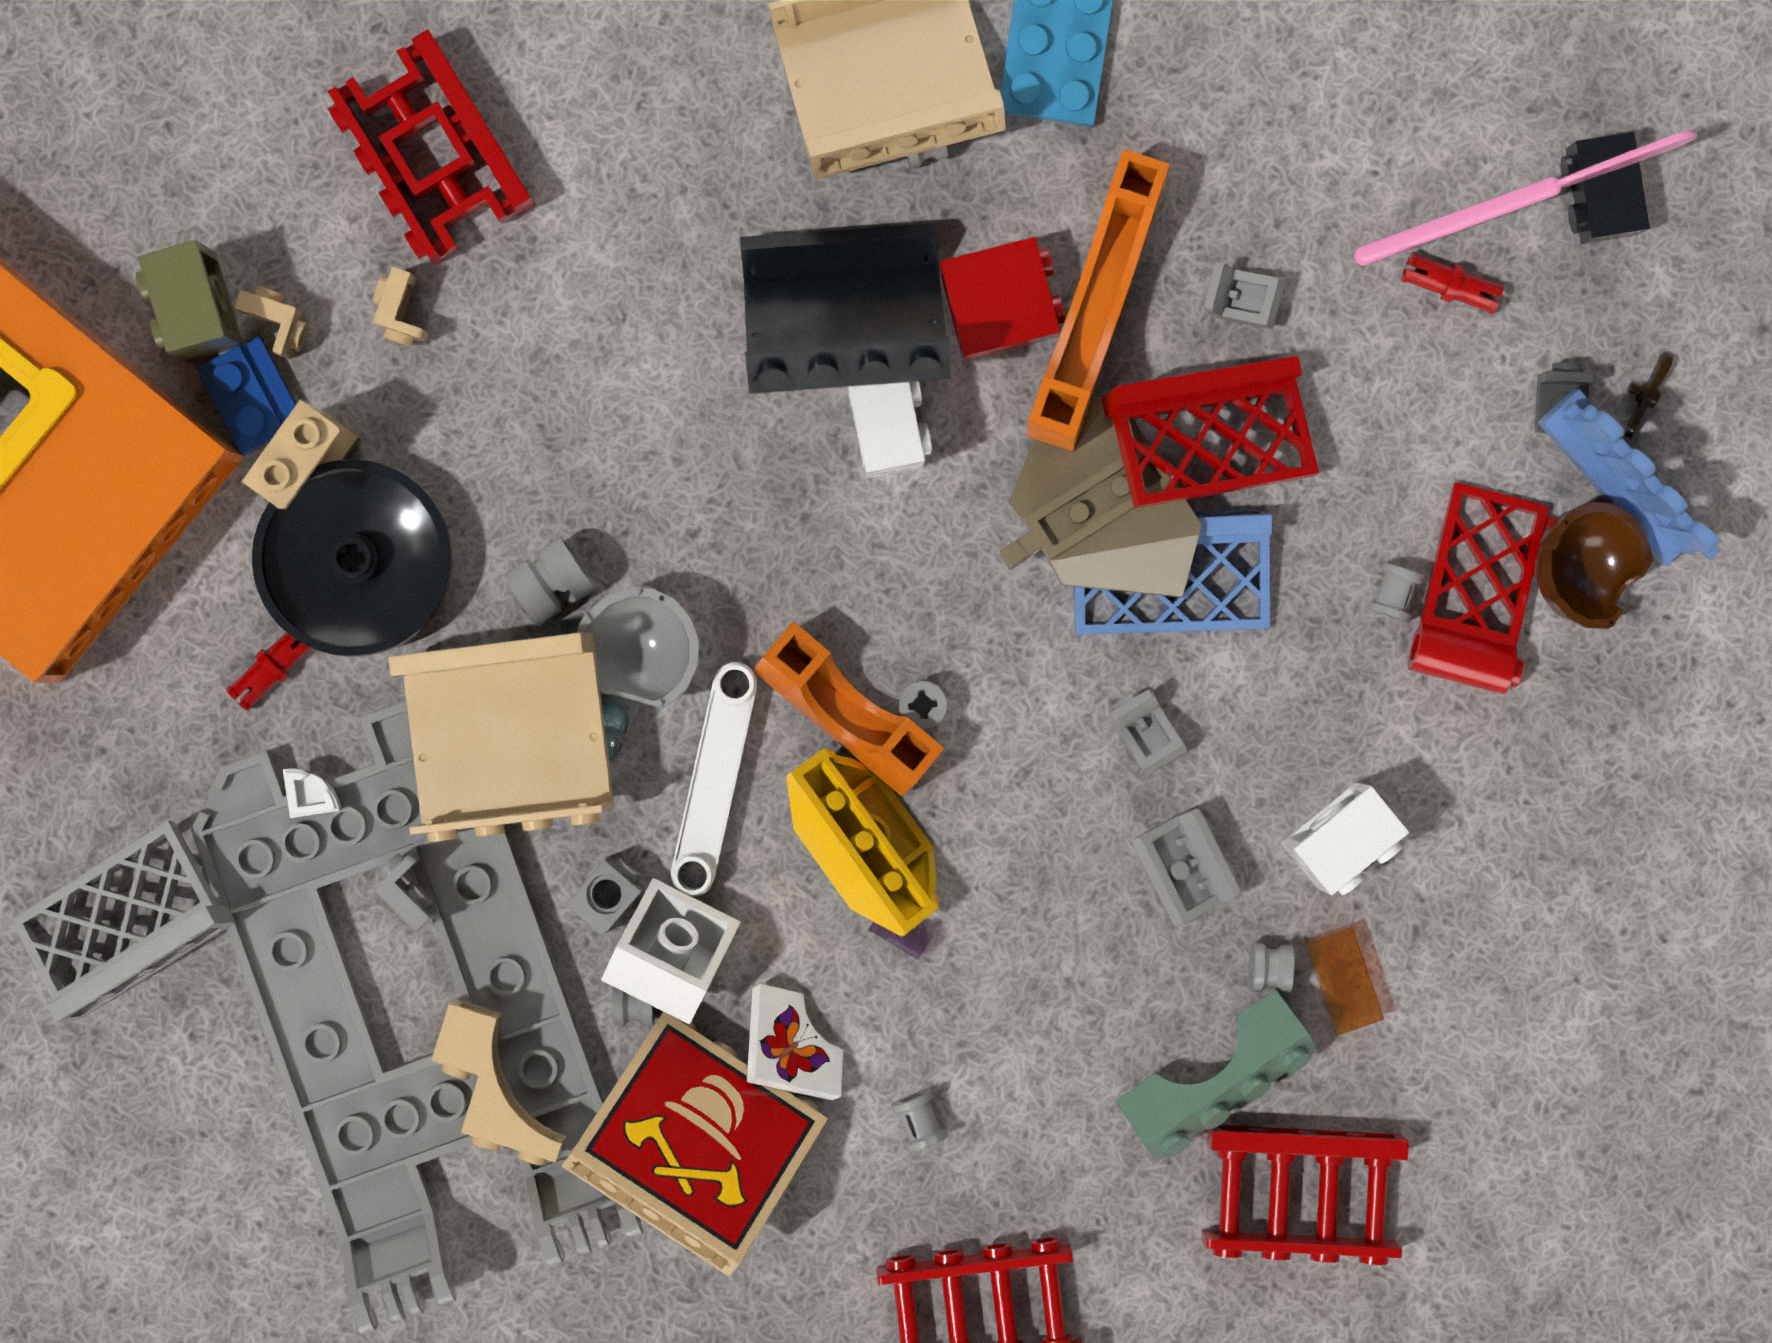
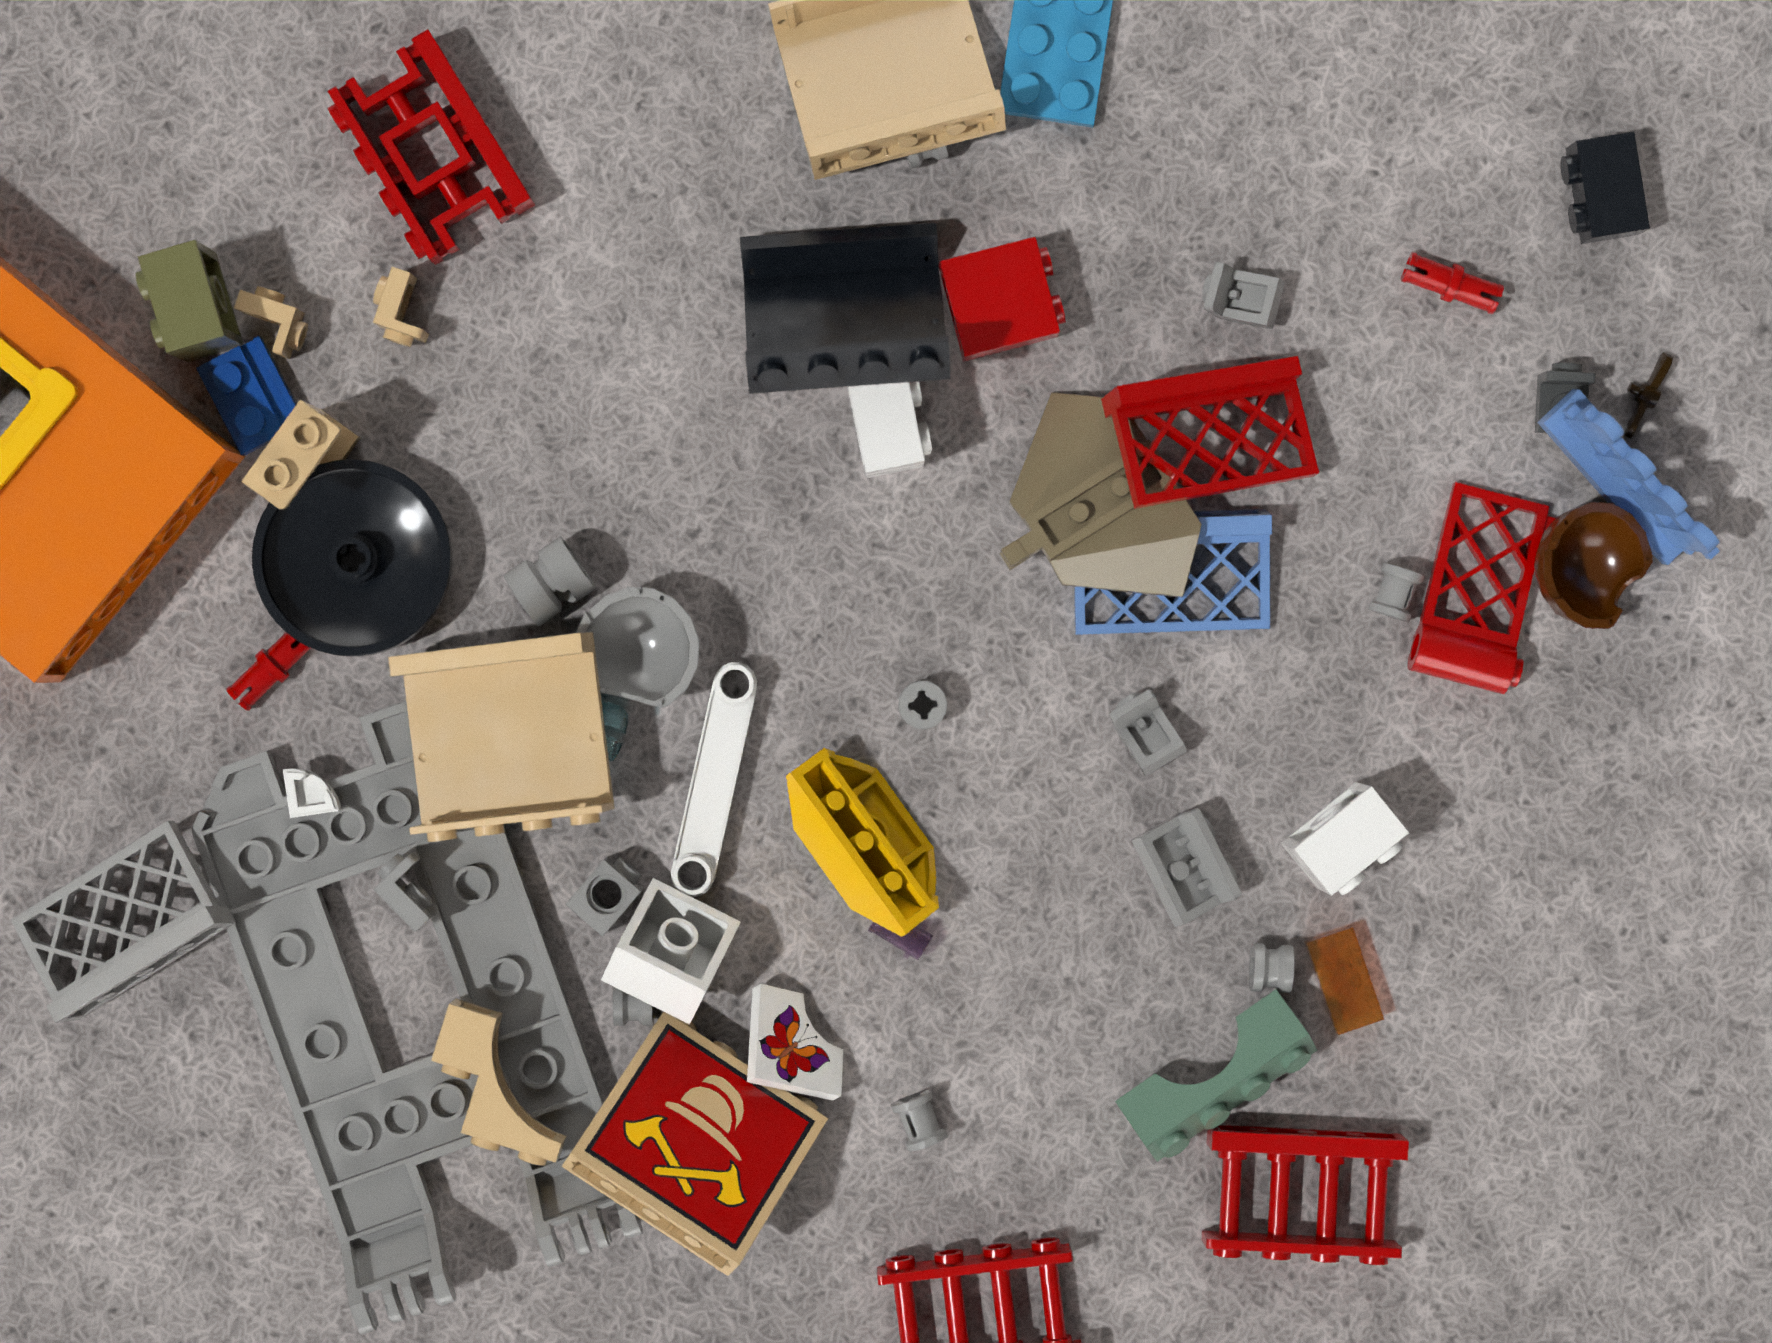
orange arch [753,621,945,797] -> none
orange arch [1026,149,1170,452] -> none
bright pink piece [1354,130,1697,266] -> none

